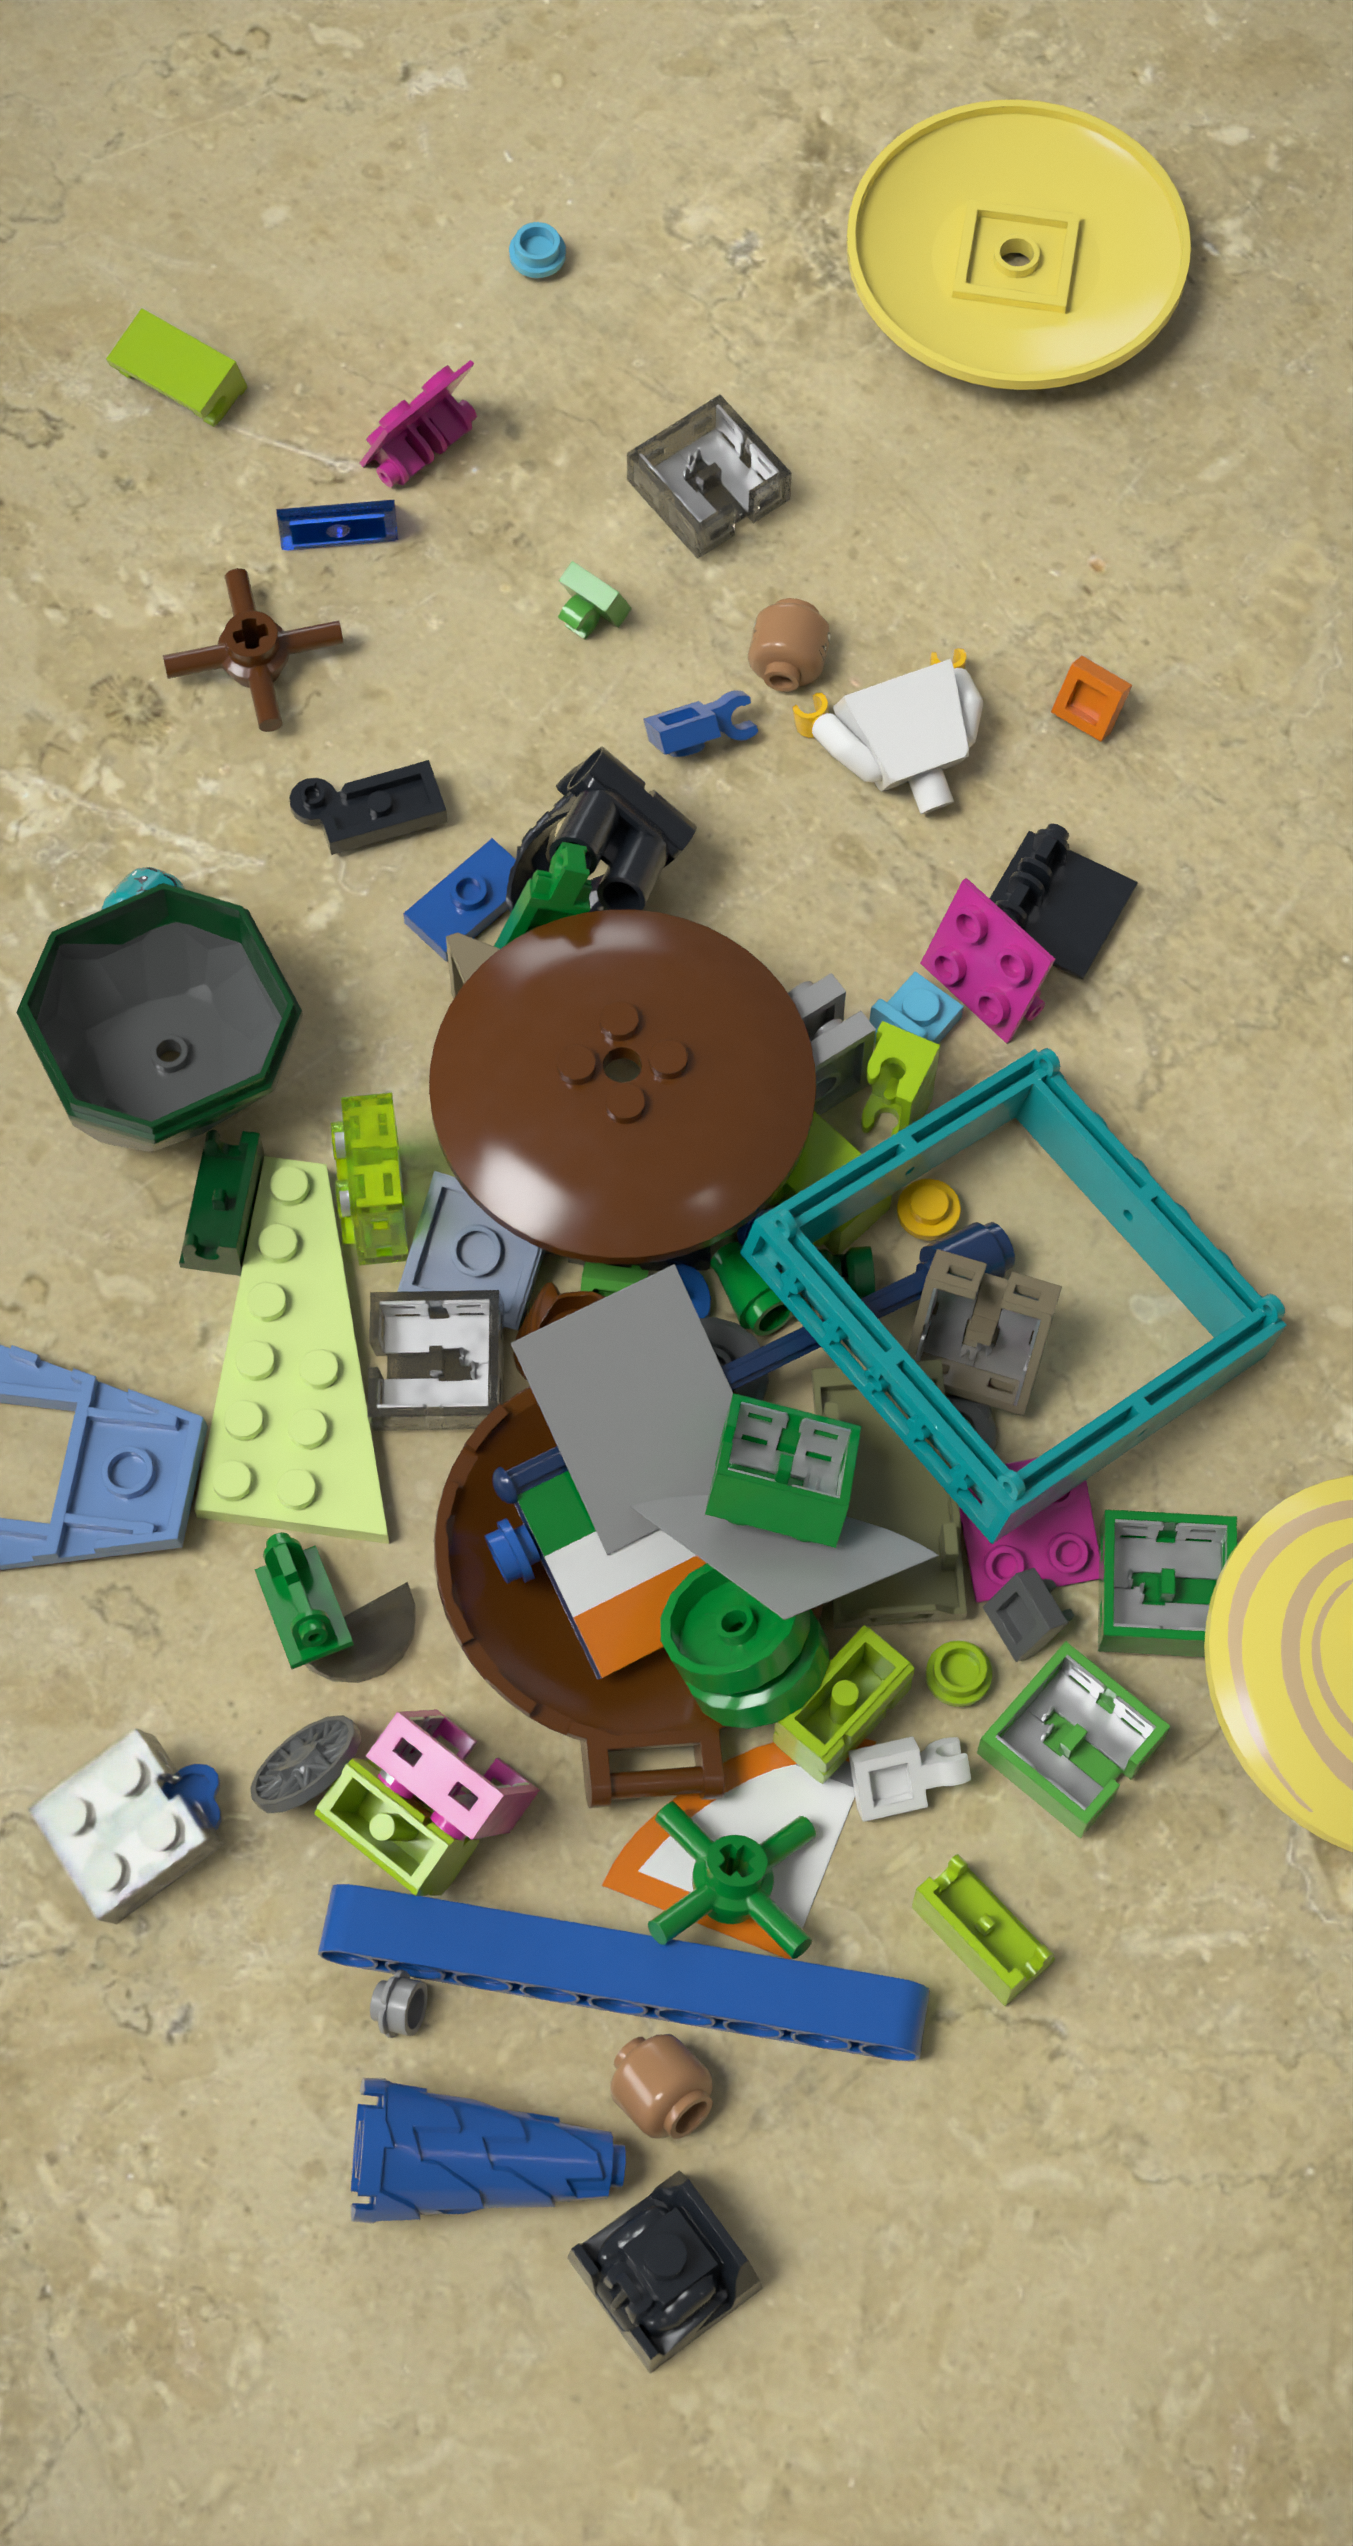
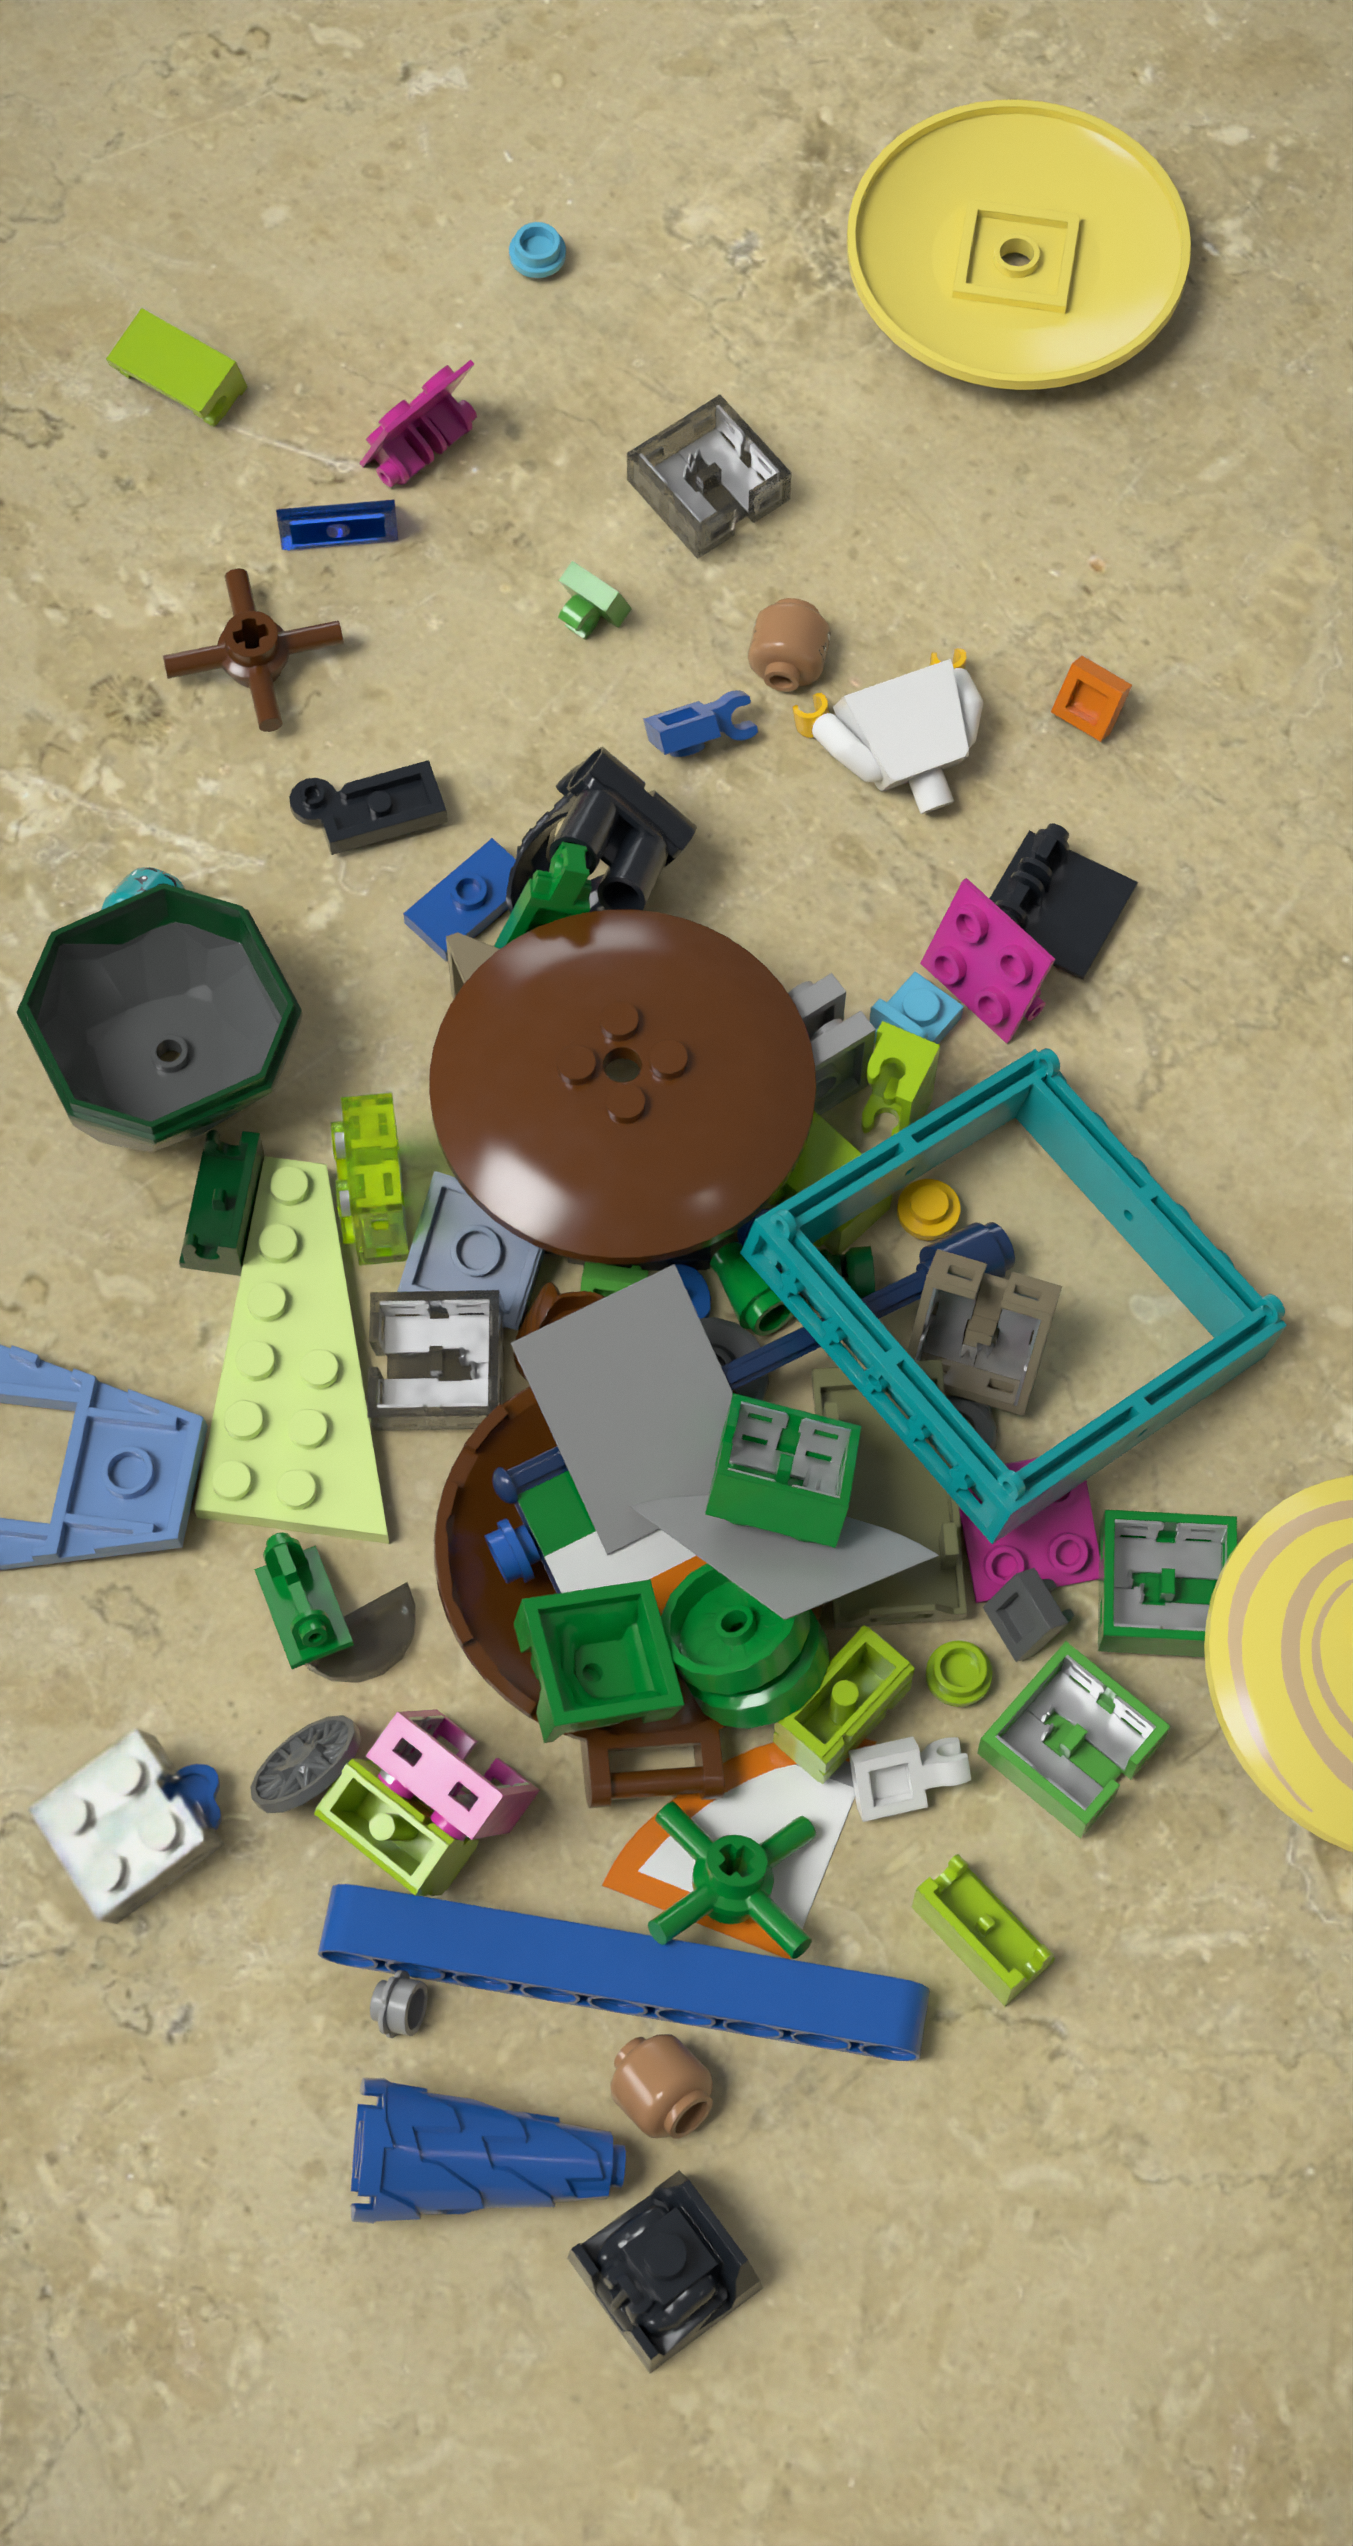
none -> green brick [513,1579,685,1743]

